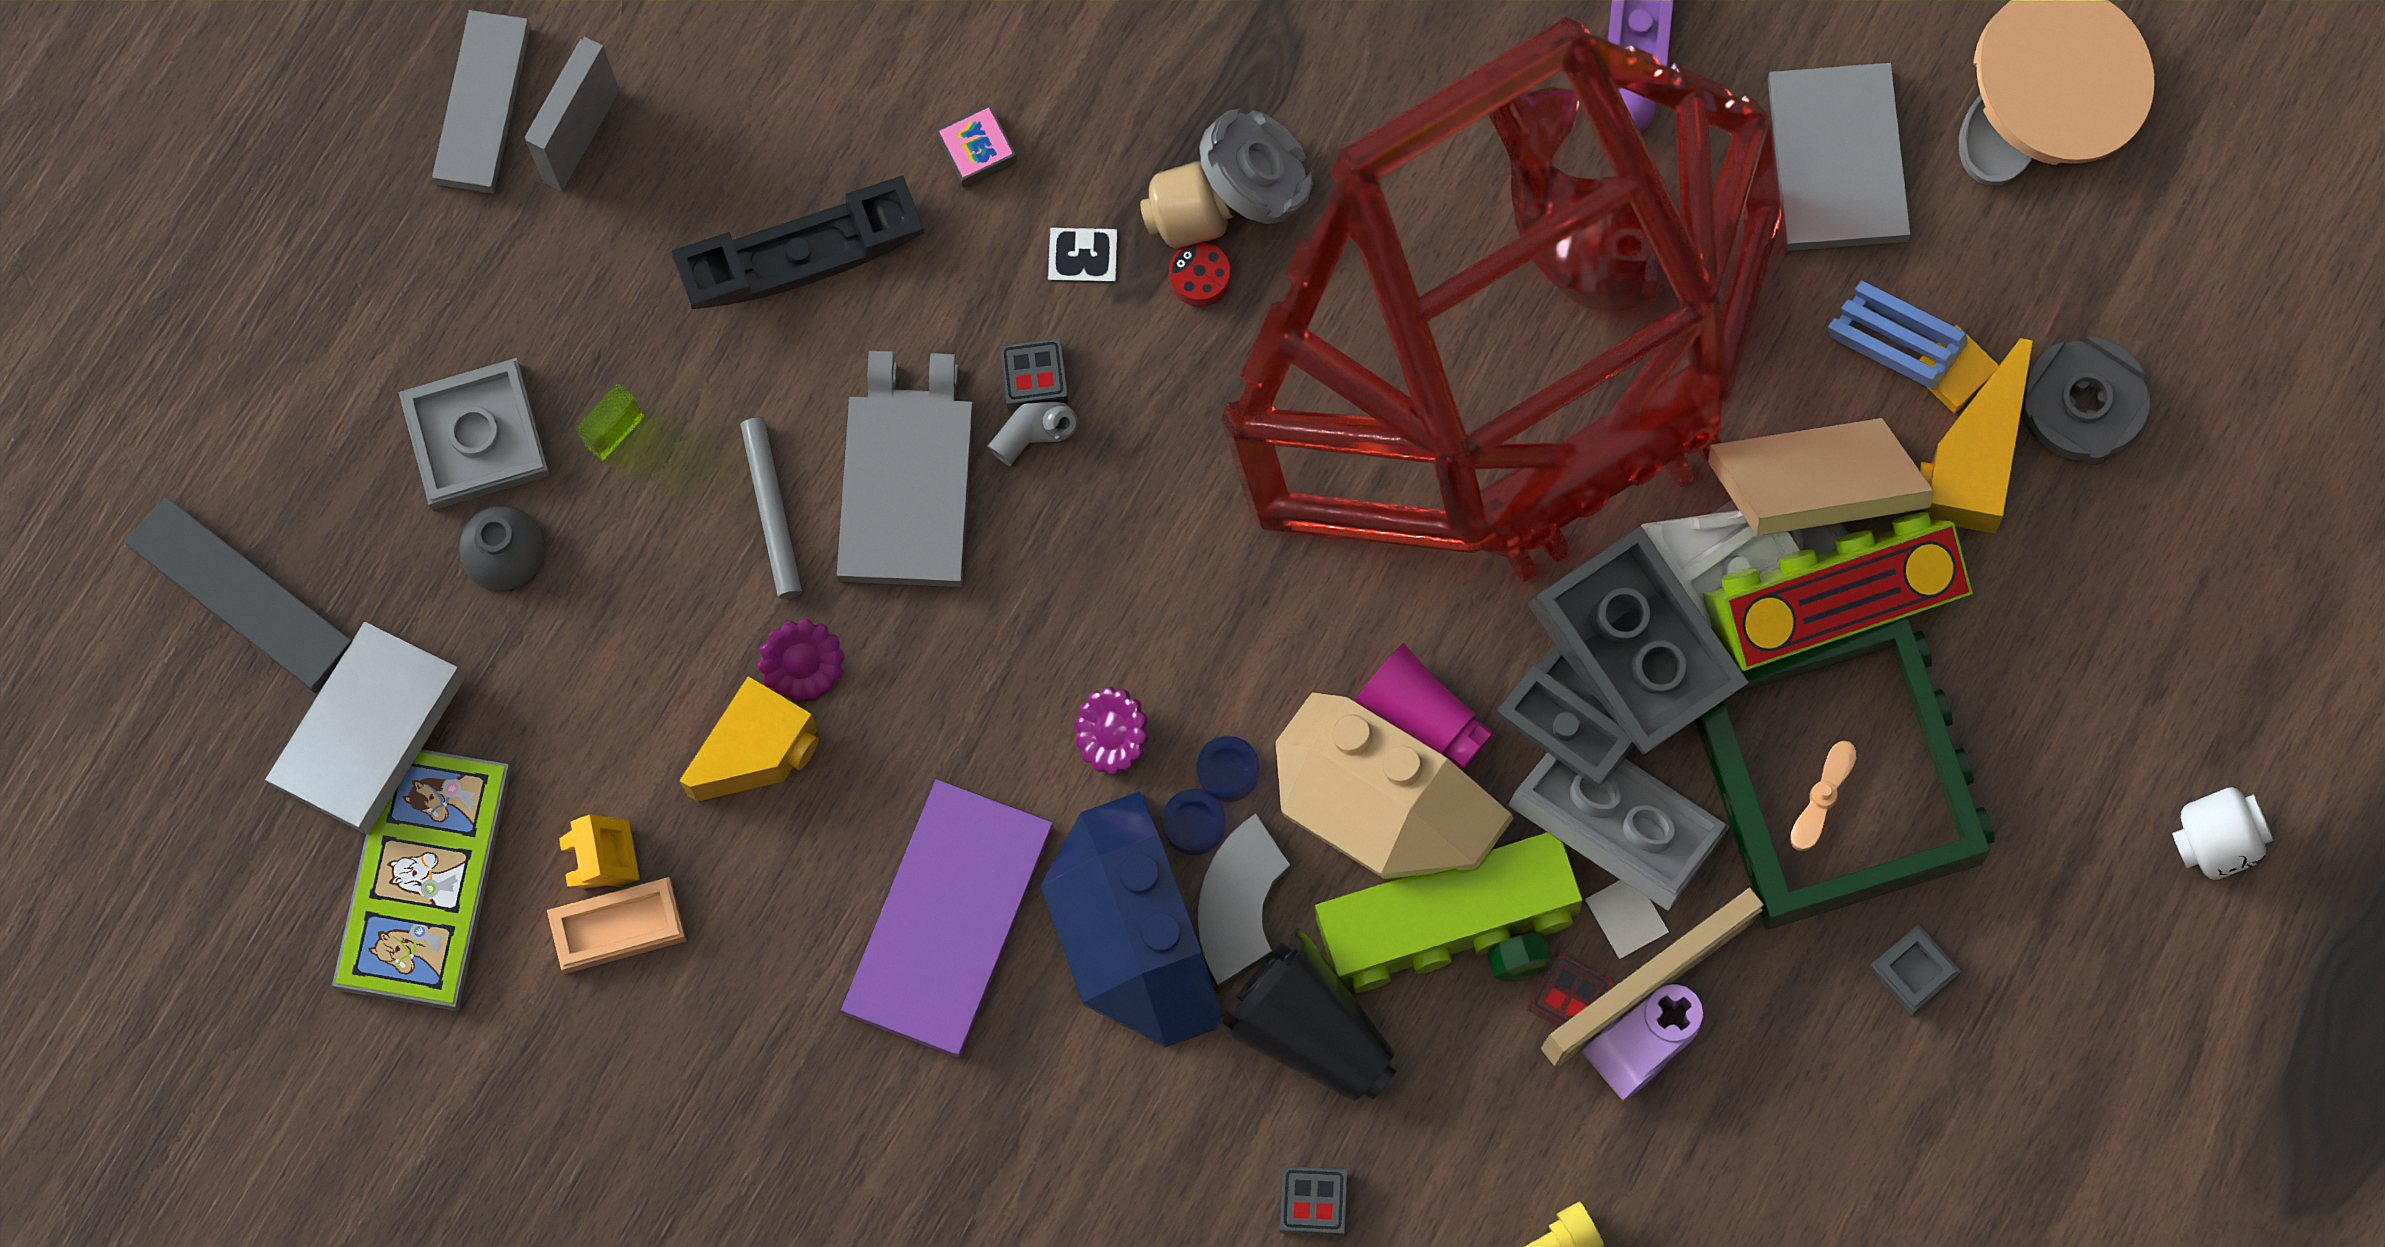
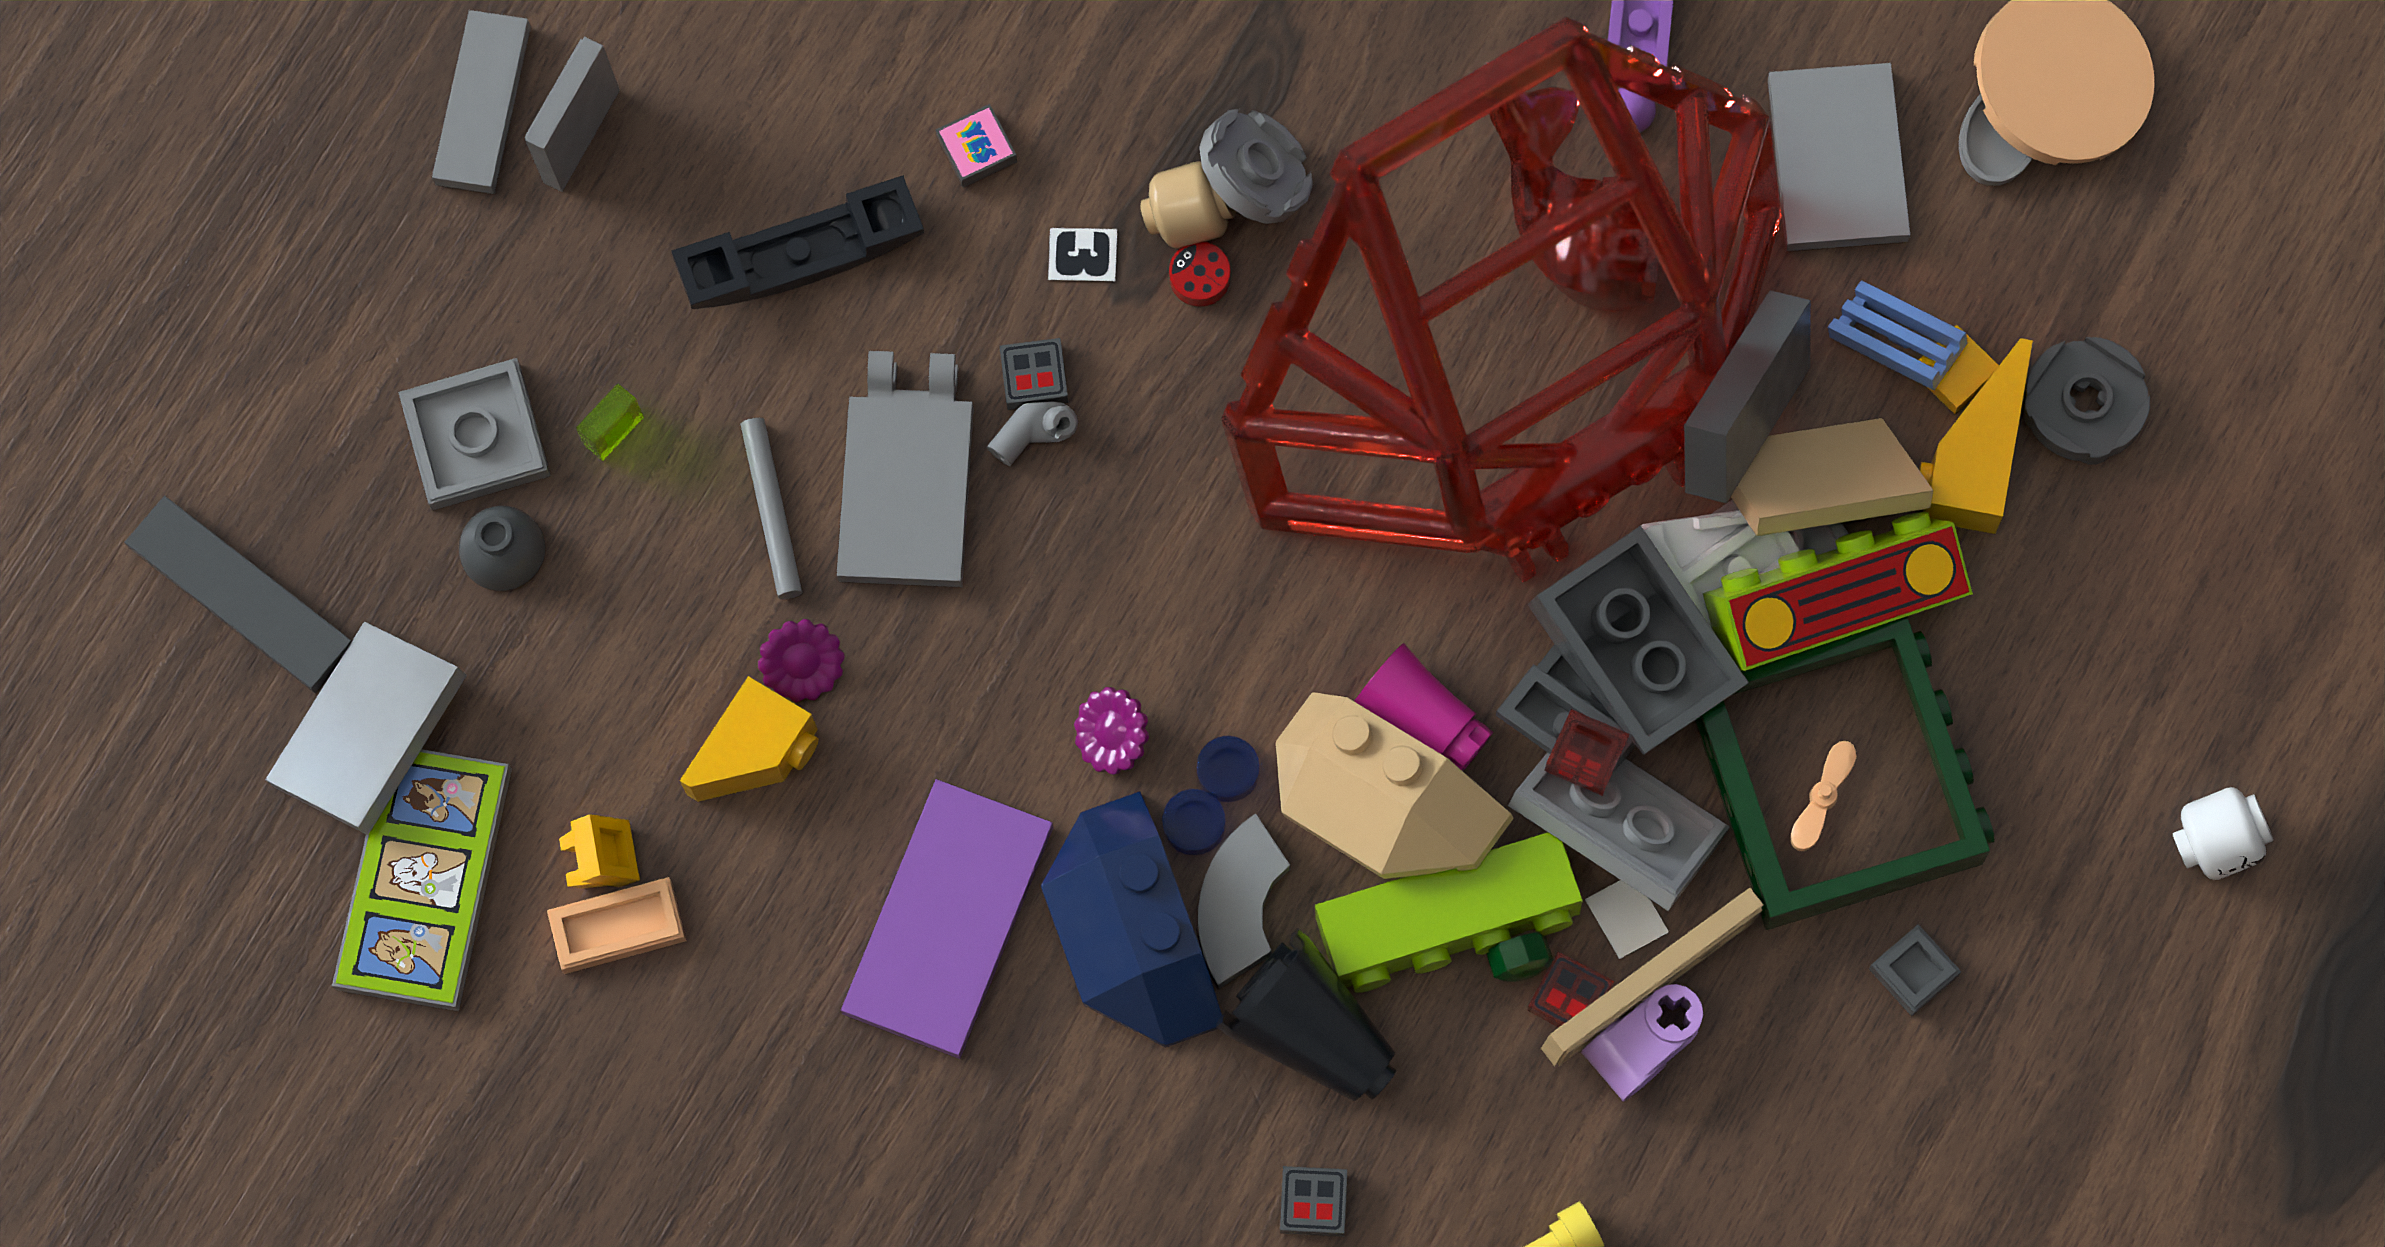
none -> clear red tile [1544,709,1630,796]
none -> dark grey piece [1684,291,1811,503]

